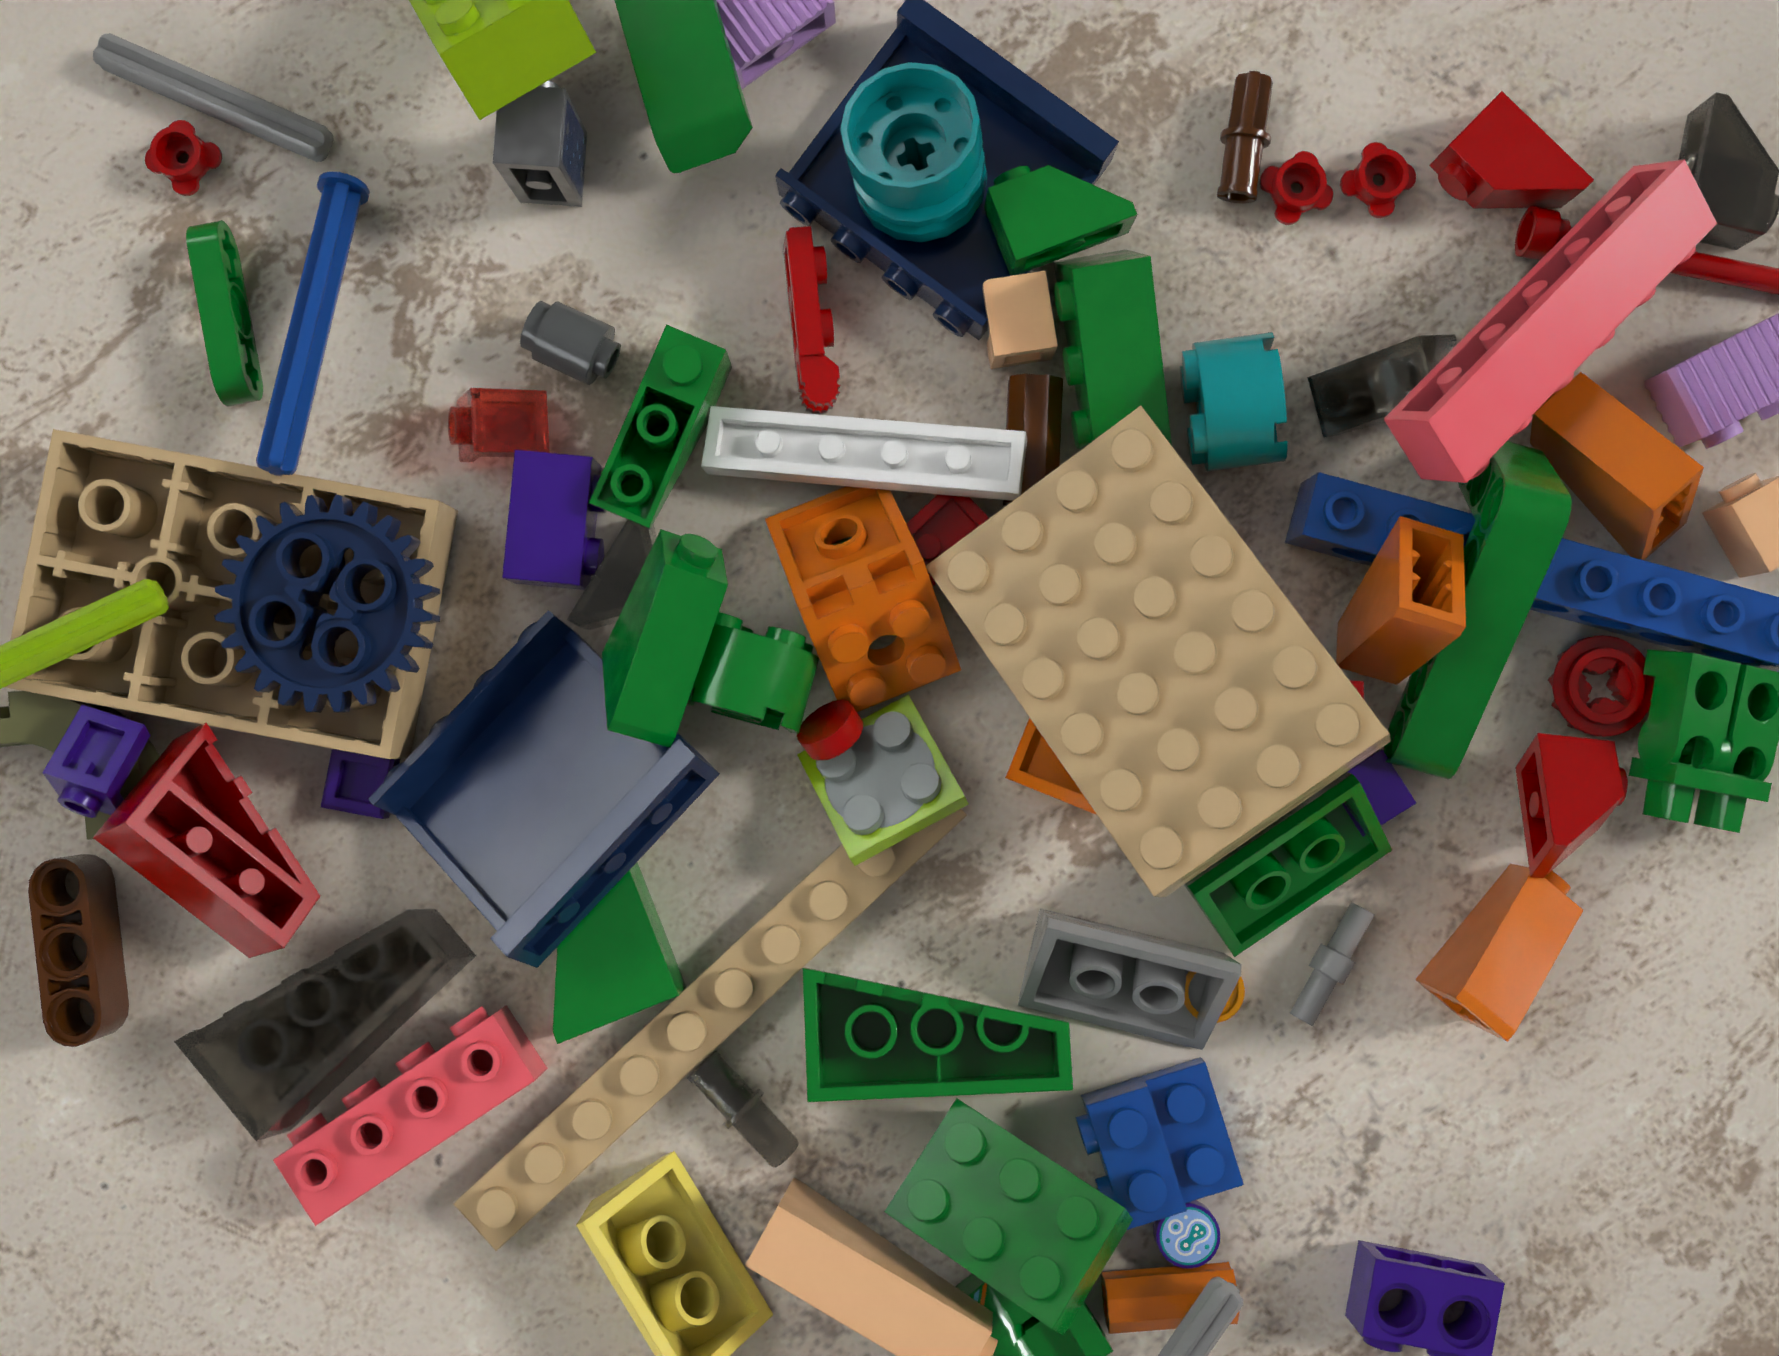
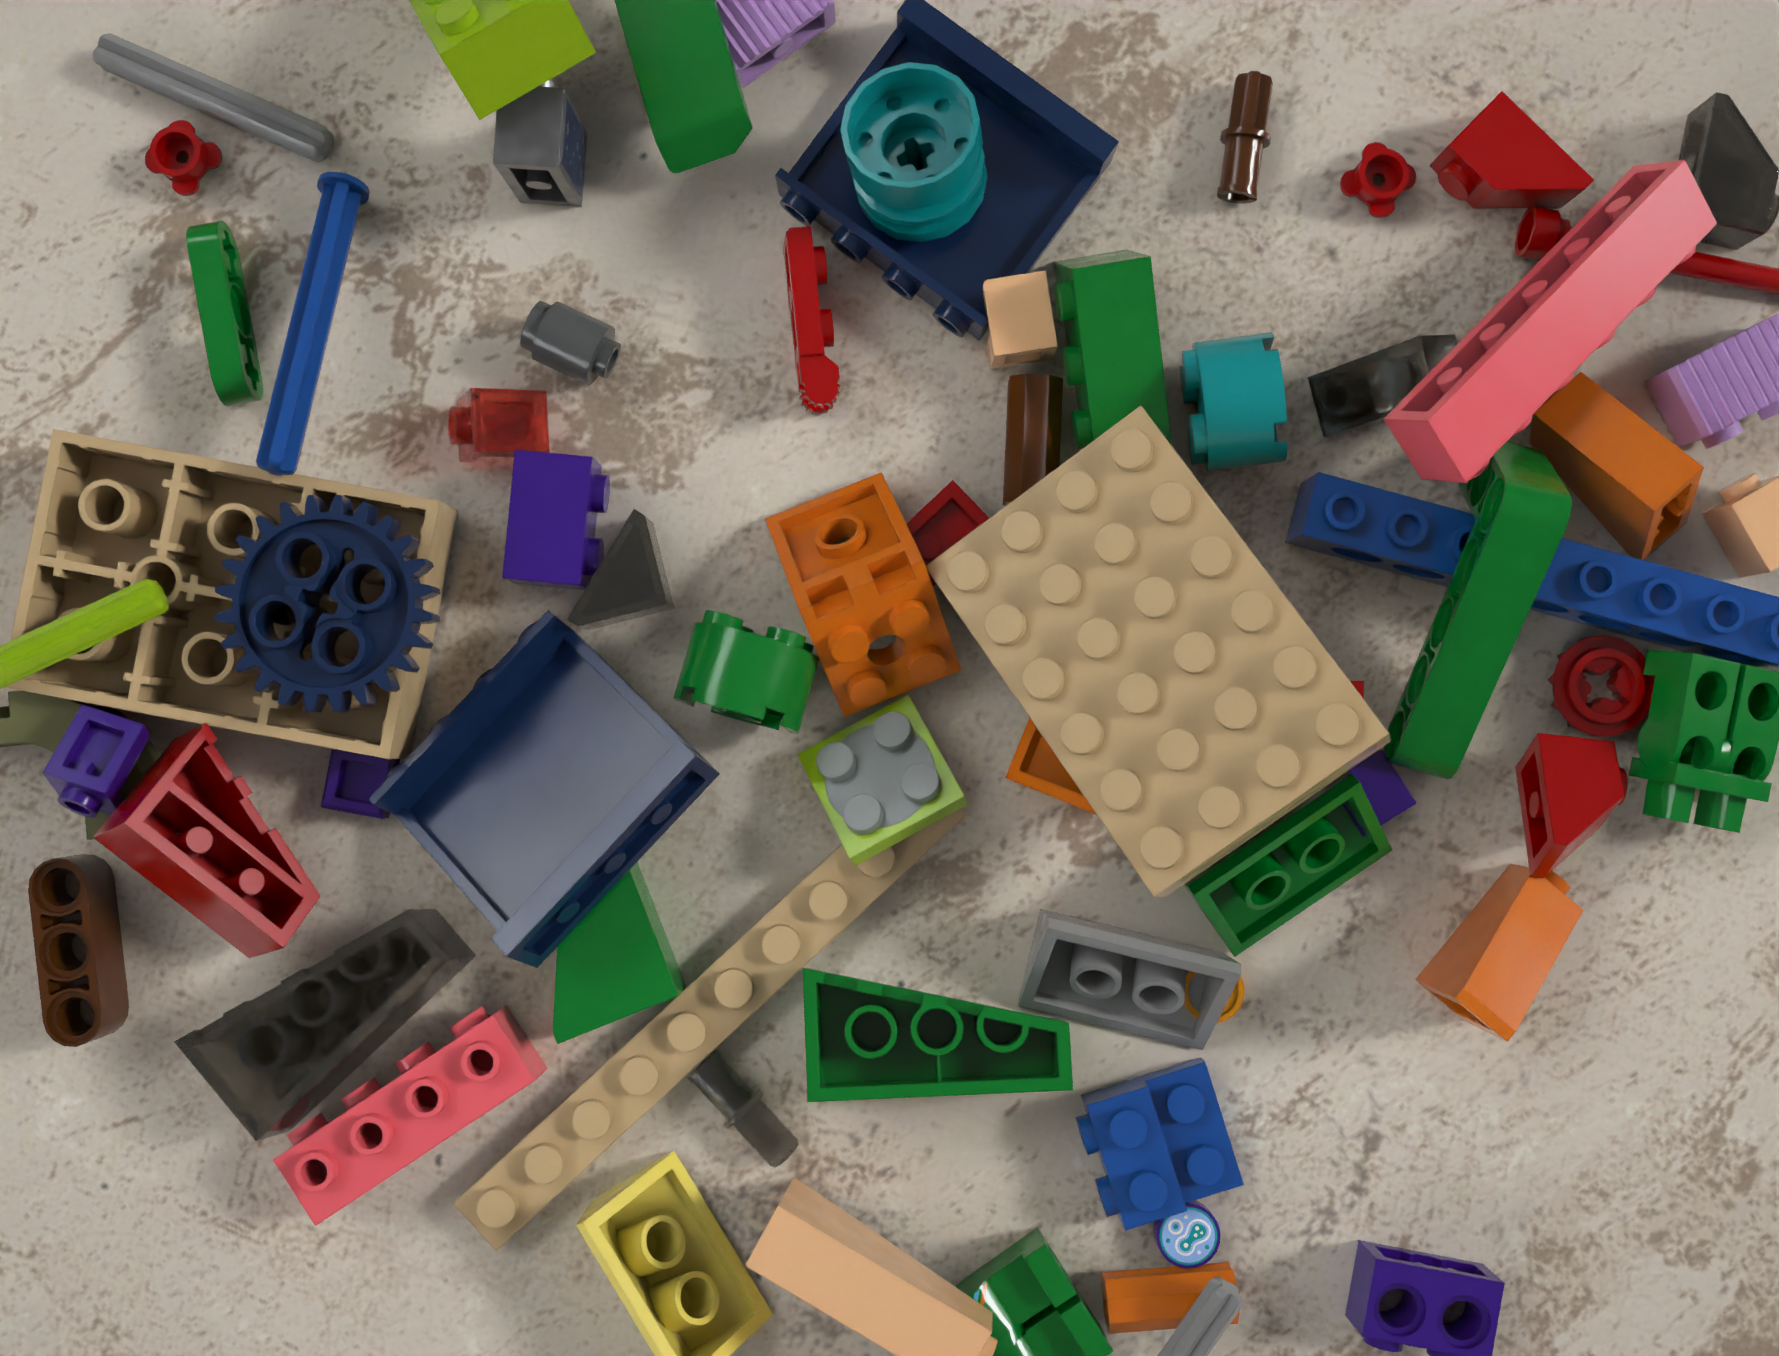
green slope [589,324,732,529] -> none
green slope [602,529,728,748] -> none
white plate [701,406,1027,501] -> none
red tile [797,700,864,760] -> none
green brick [884,1098,1133,1336] -> none
green slope [984,165,1138,276] -> none
red plate [1259,151,1334,225] -> none
light grey bar [1290,902,1374,1026] -> none
orange slope [1336,516,1466,685] -> none

